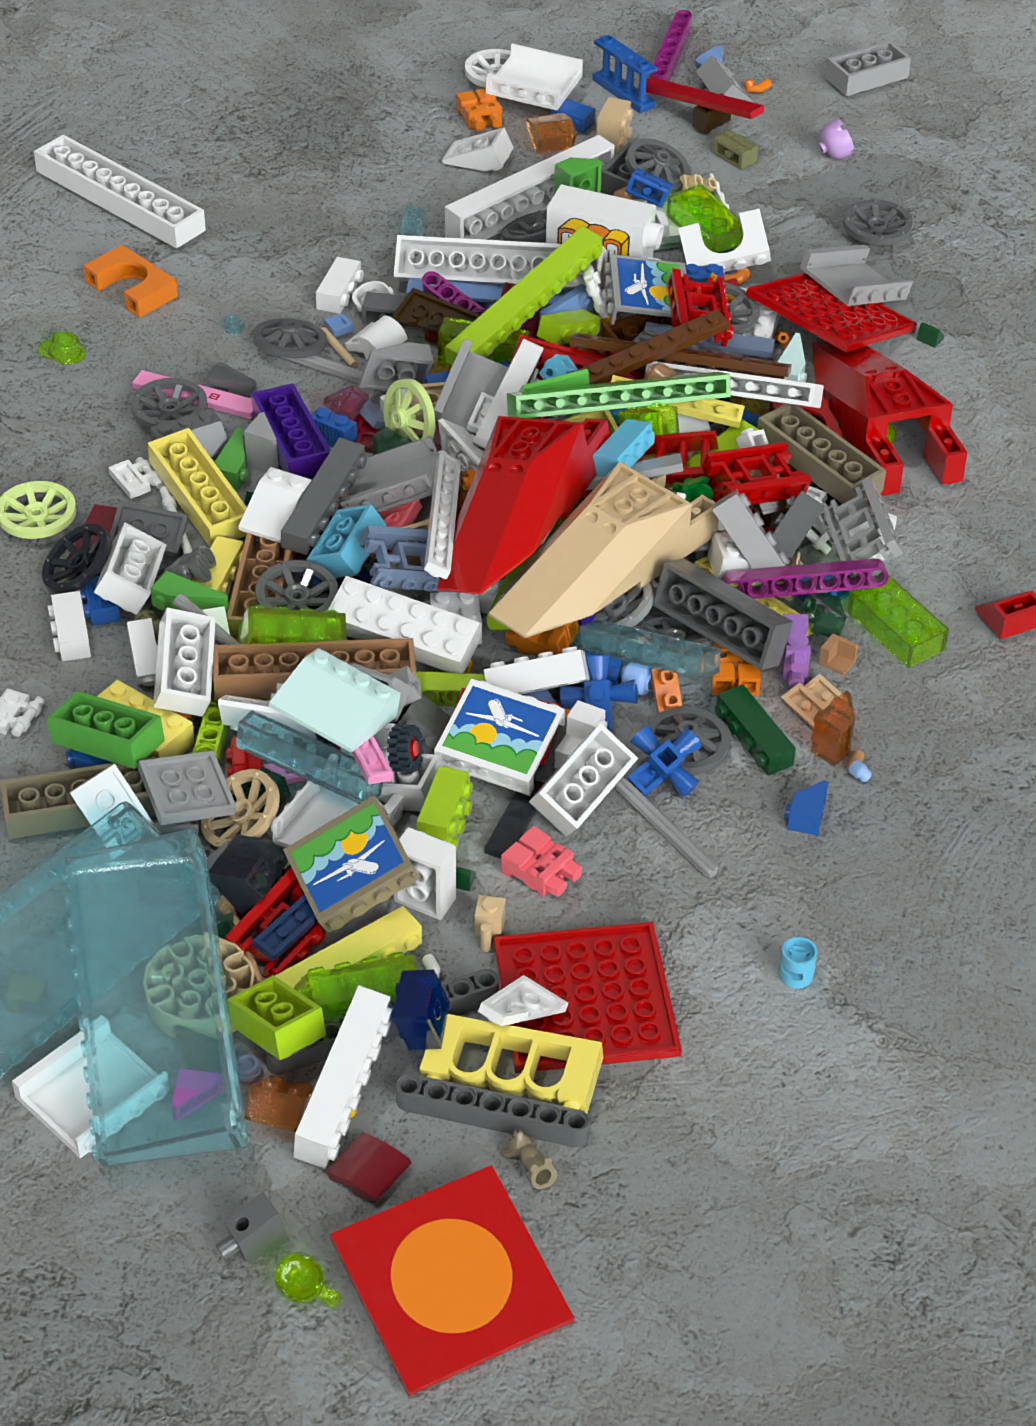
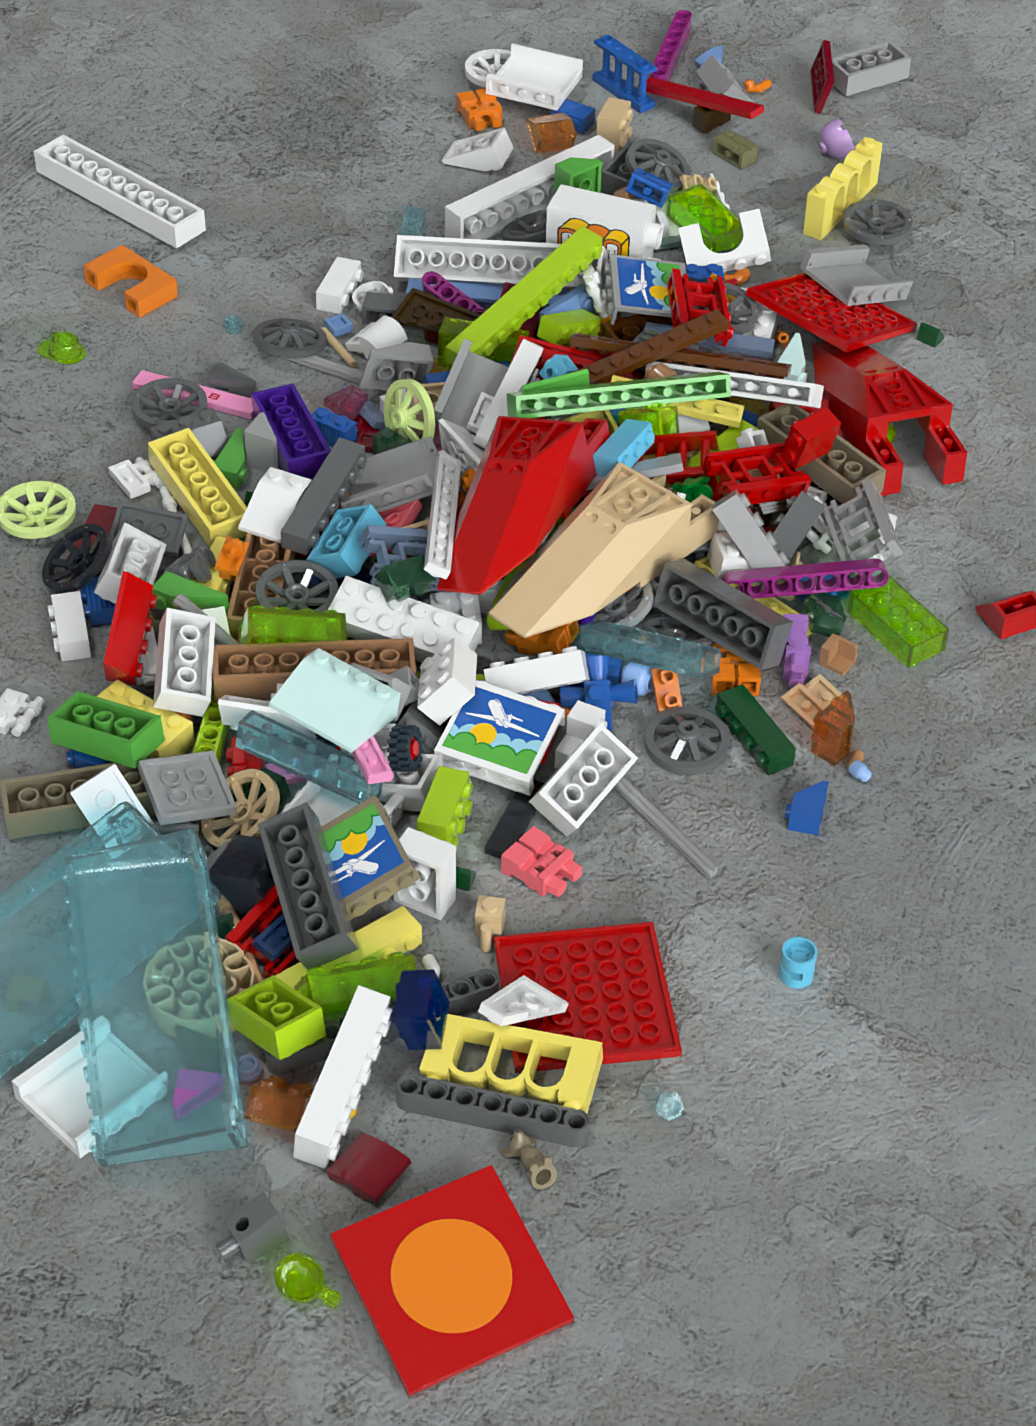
blue brick [627,725,702,798] -> none
none -> red slope [103,571,158,686]
none -> orange hips [215,536,250,580]
none -> dark grey brick [258,802,359,971]
none -> clear green brick [374,554,436,602]
none -> white brick [417,637,477,725]
none -> clear light blue plate [656,1092,683,1120]
none -> red brick [781,407,842,470]
none -> light yellow fence [803,137,883,241]
none -> dark red tile [810,40,834,114]

